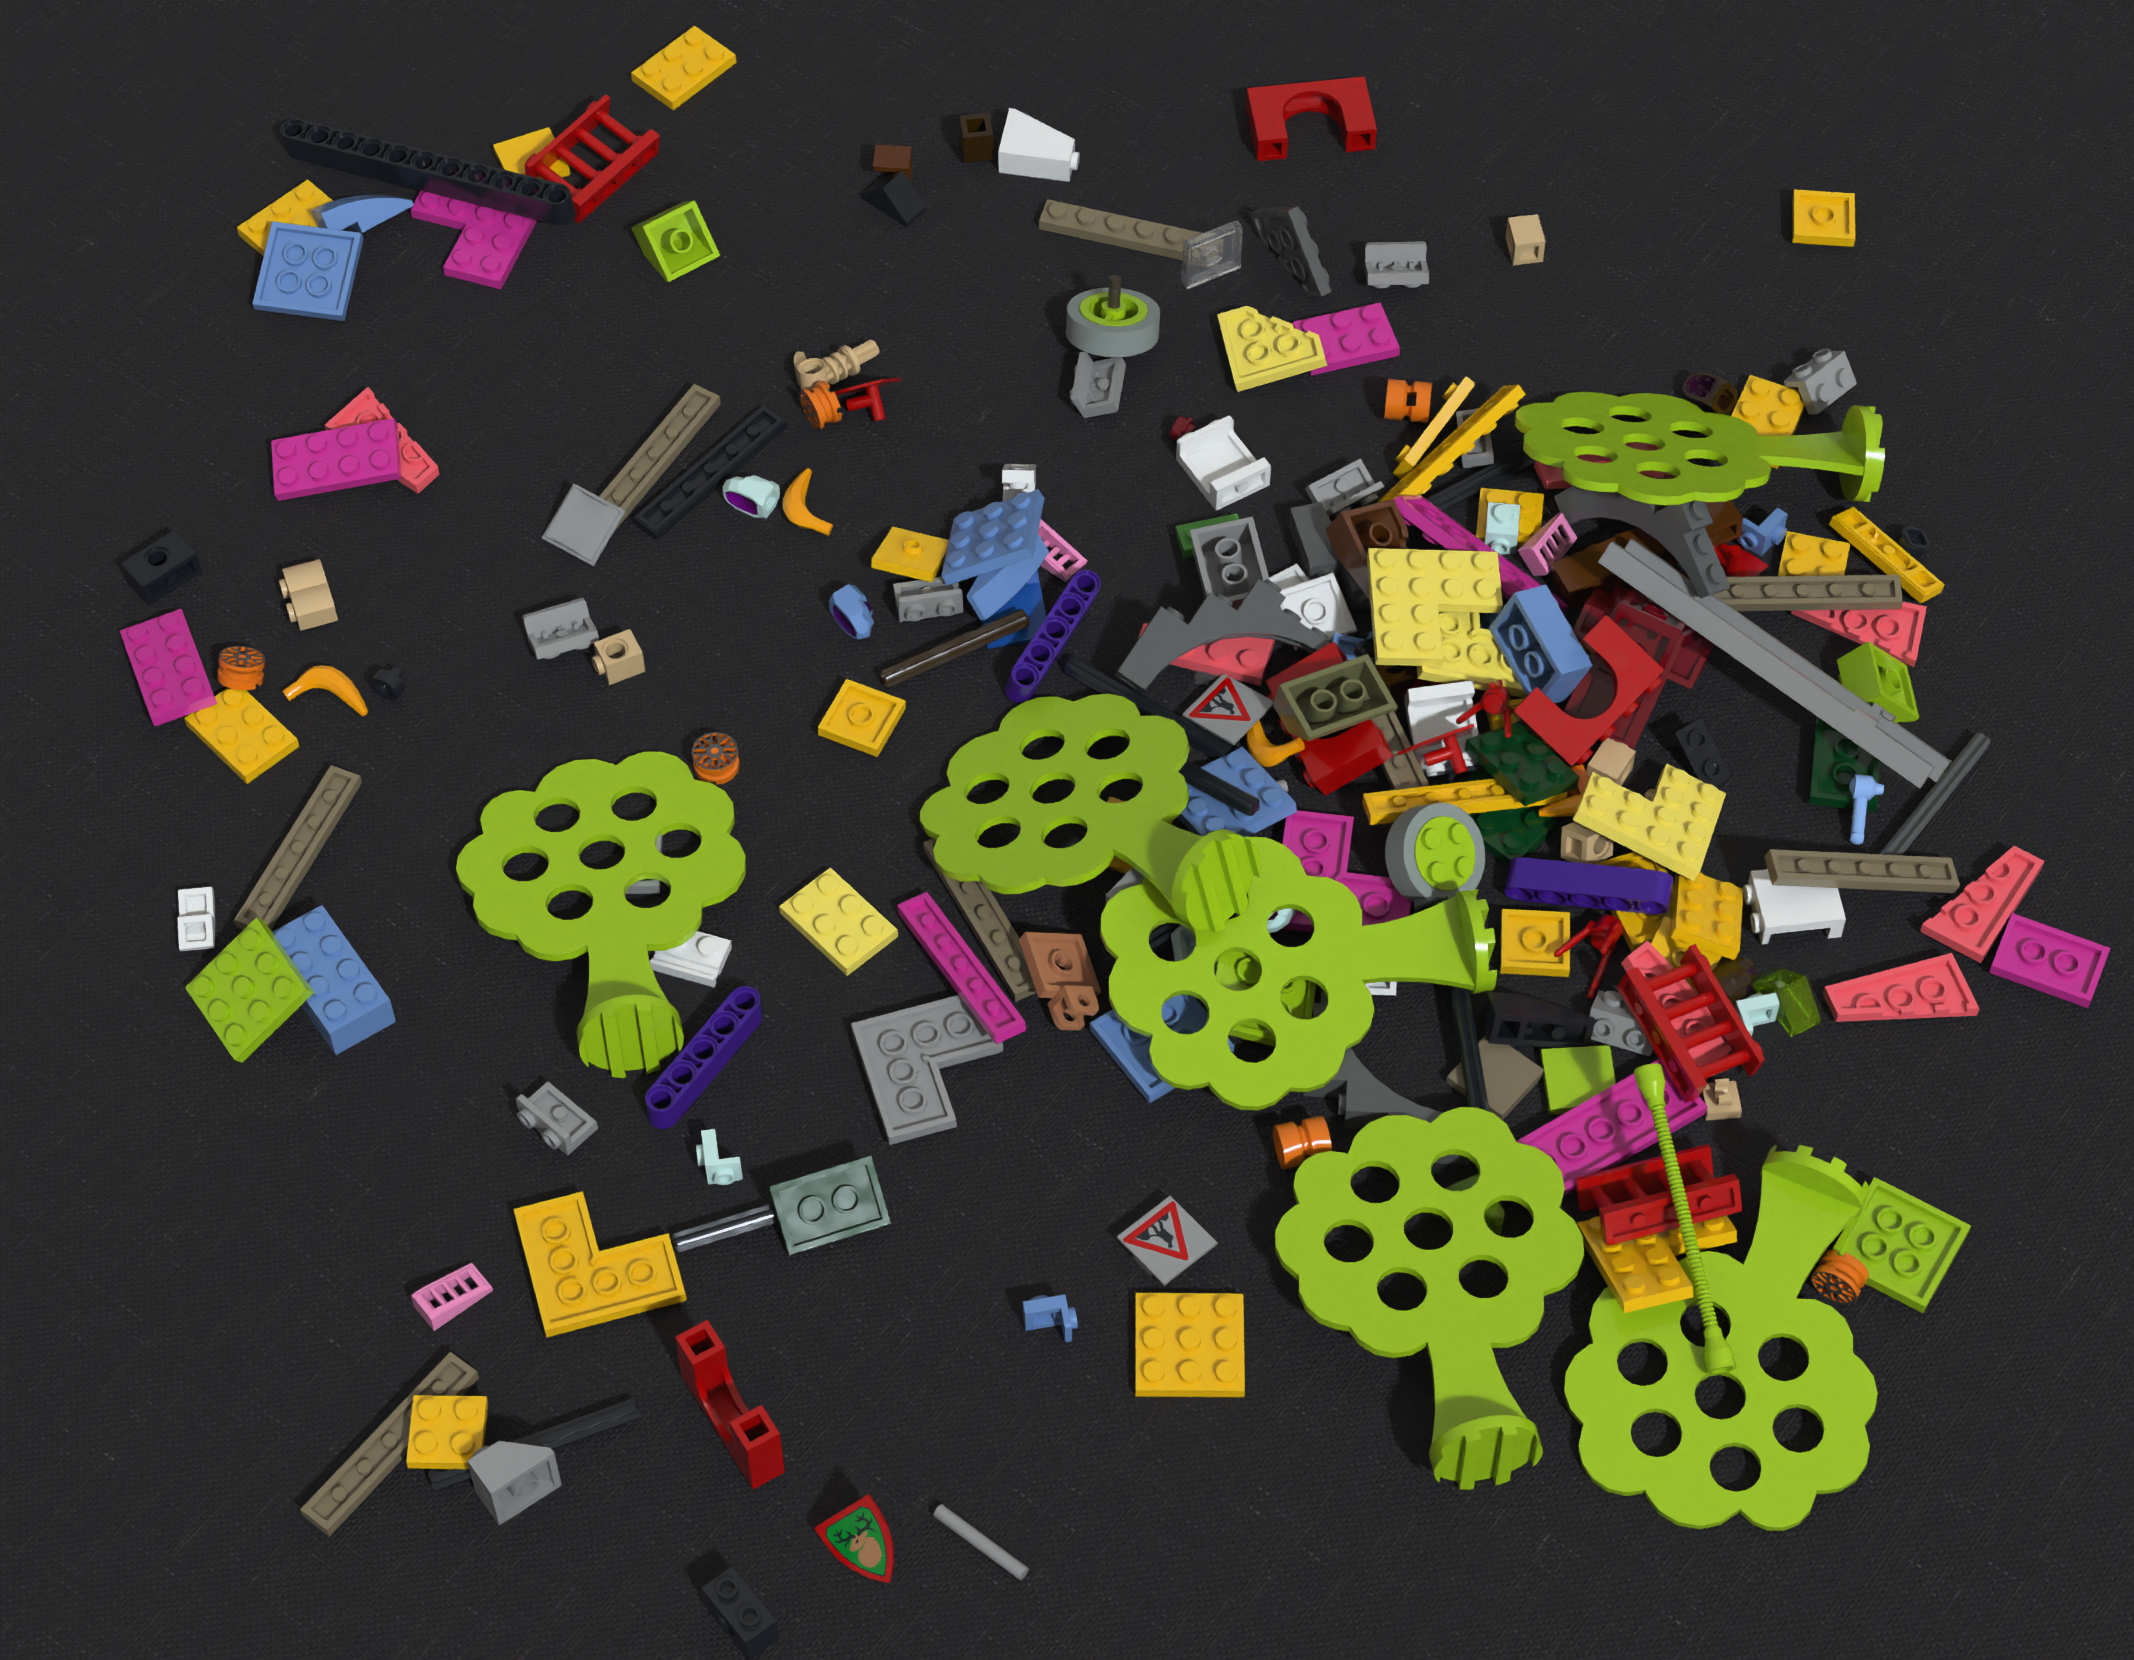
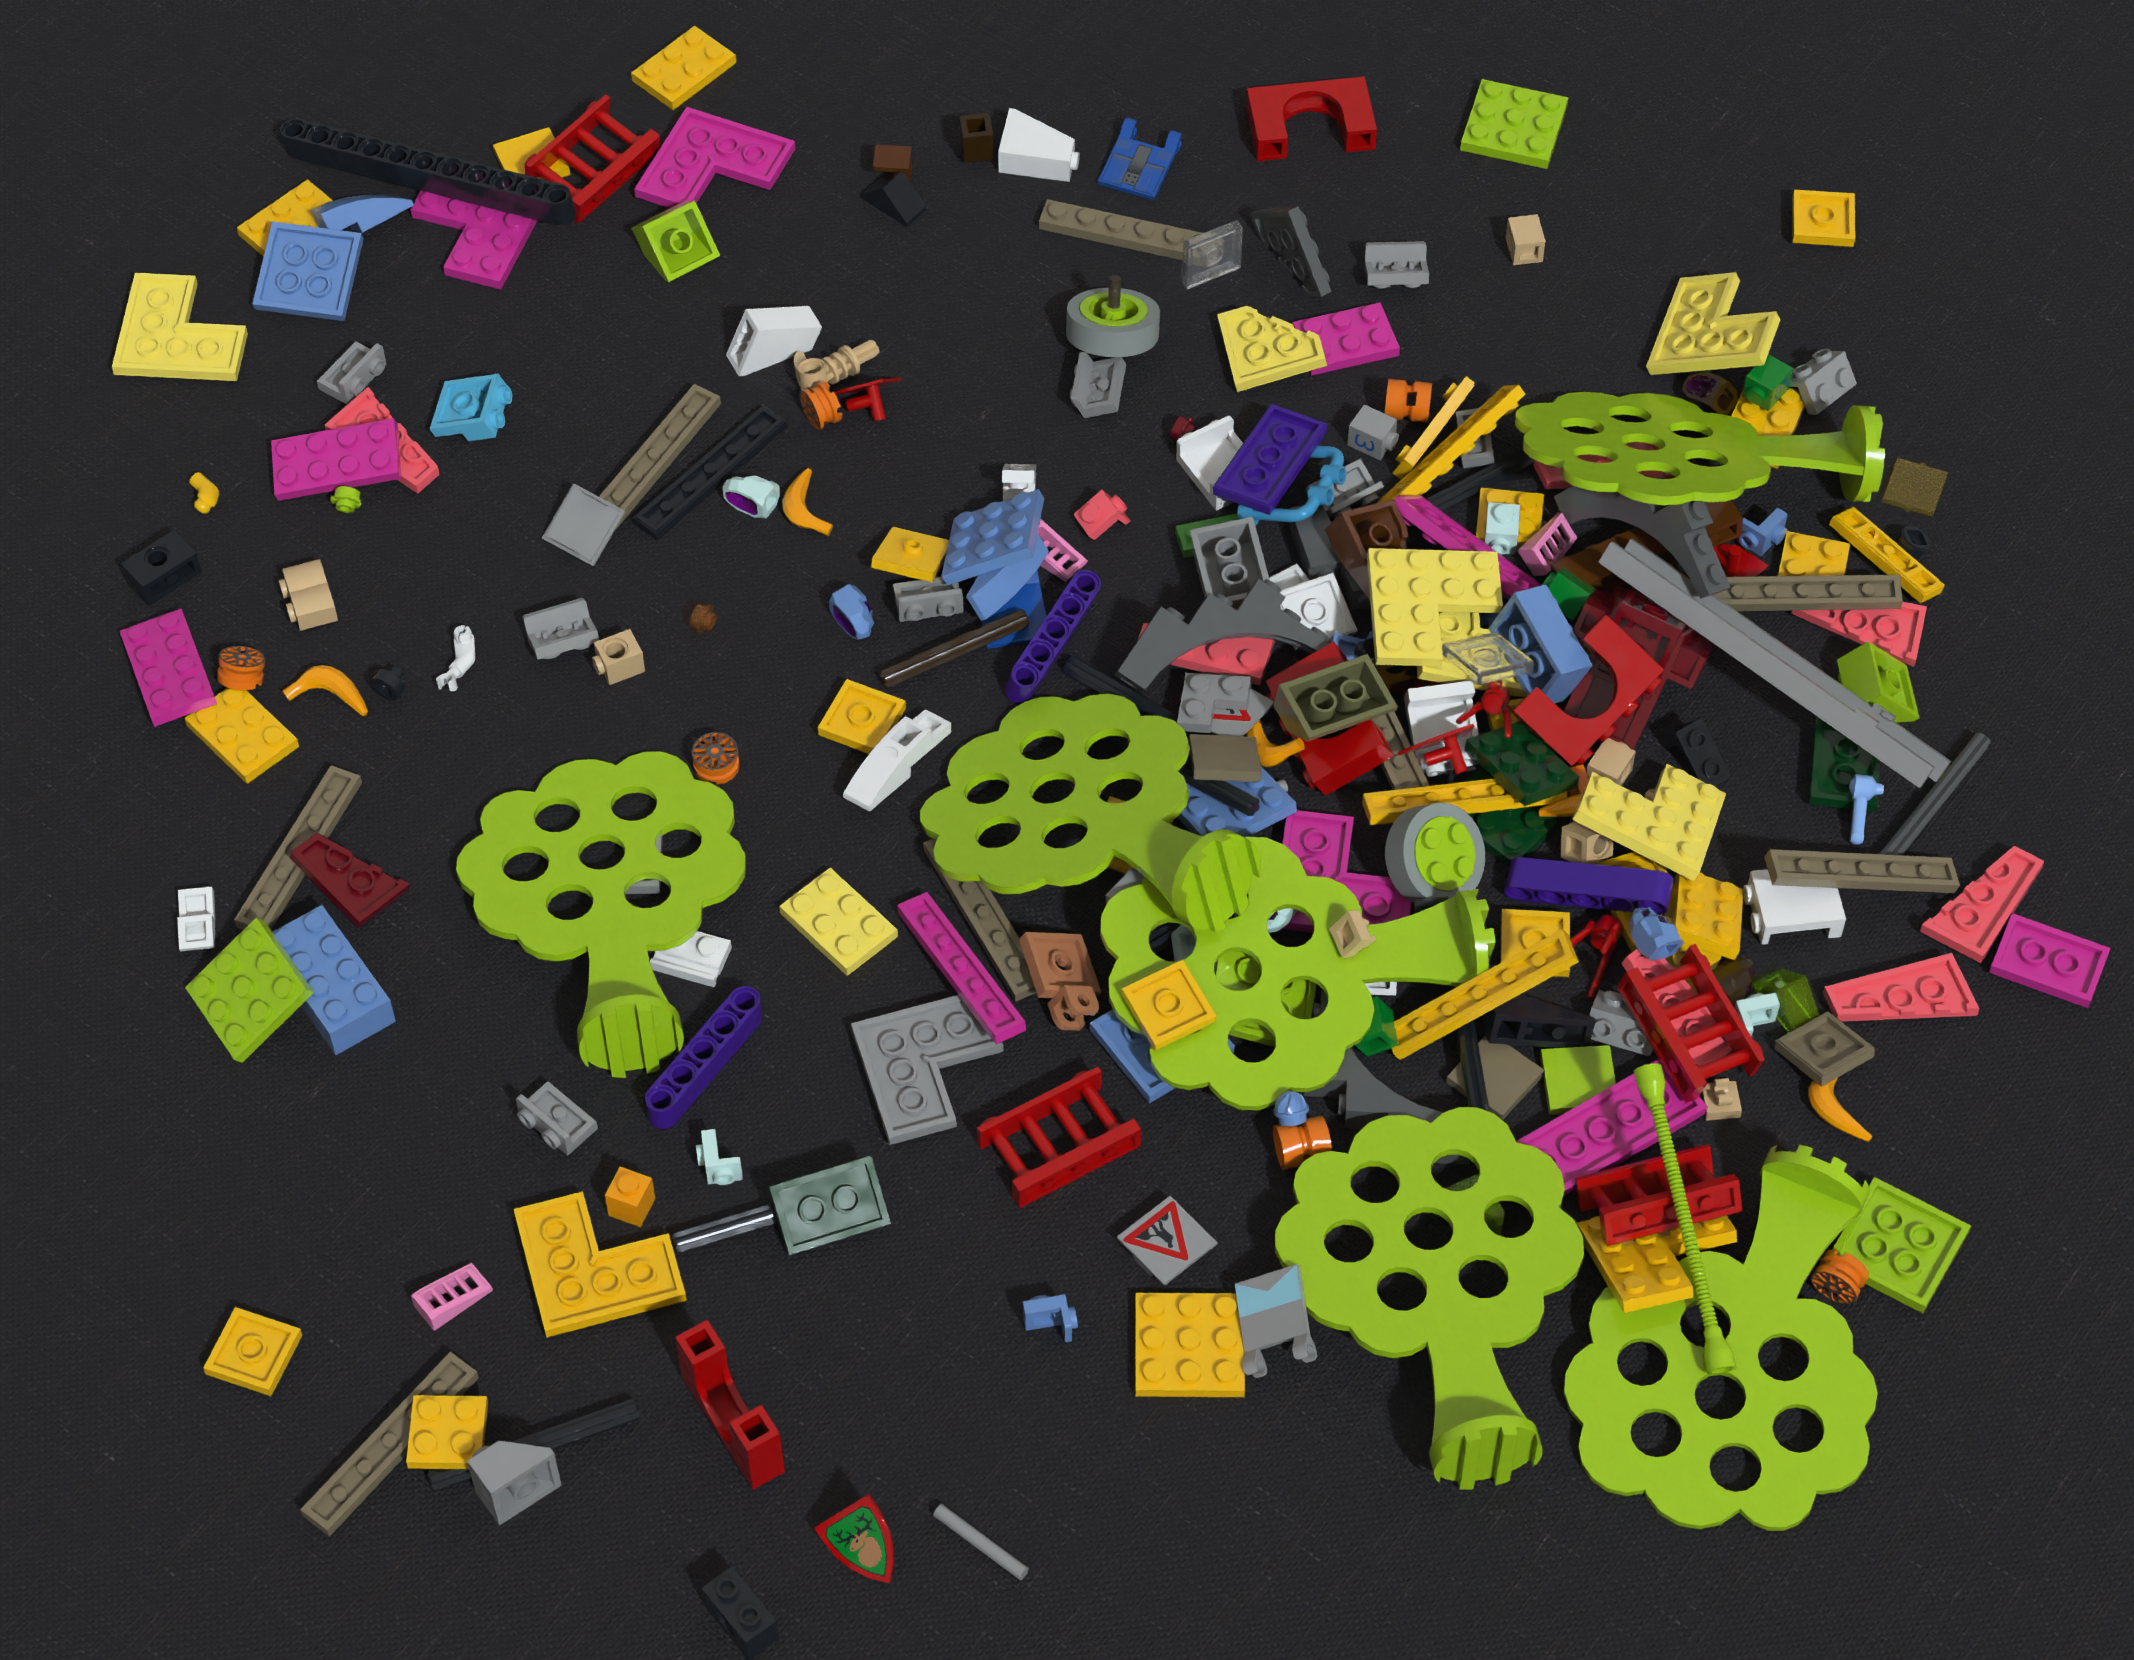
none -> light yellow plate [112,273,248,381]
none -> yellow arm [189,472,219,514]
none -> yellow plate [203,1307,303,1396]
none -> dark red wing [290,833,410,928]
none -> light grey bracket [317,341,387,405]
none -> lime plate [330,486,362,513]
none -> medium azure plate [430,374,512,441]
none -> white arm [436,625,475,691]
none -> light orange brick [605,1167,656,1228]
none -> dark pink plate [634,107,795,208]
none -> clear orange plate [689,603,717,634]
none -> white slope [726,306,822,376]
none -> white slope [843,709,951,812]
none -> red fence [977,1066,1141,1209]
none -> coral bracket [1073,490,1130,540]
none -> blue flag [1098,118,1182,200]
none -> yellow plate [1121,960,1217,1051]
none -> light grey plate [1177,673,1252,733]
none -> dark tan tile [1189,734,1261,782]
none -> dark purple tile [1213,404,1328,515]
none -> light grey flag [1235,1264,1317,1378]
none -> dark azure bar [1237,445,1346,526]
none -> medium blue plate [1274,1091,1309,1126]
none -> tan tile [1329,910,1376,958]
none -> light grey brick [1347,405,1399,460]
none -> green brick [1355,996,1398,1057]
none -> yellow plate [1392,929,1579,1060]
none -> clear tile [1442,632,1534,684]
none -> lime plate [1460,79,1569,169]
none -> green brick [1543,568,1595,620]
none -> medium blue rock [1629,907,1684,961]
none -> light yellow plate [1646,272,1780,375]
none -> green brick [1742,354,1793,411]
none -> dark tan plate [1775,1011,1875,1087]
none -> light orange piece [1808,1078,1873,1142]
none -> clear yellow piece [1882,458,1948,517]

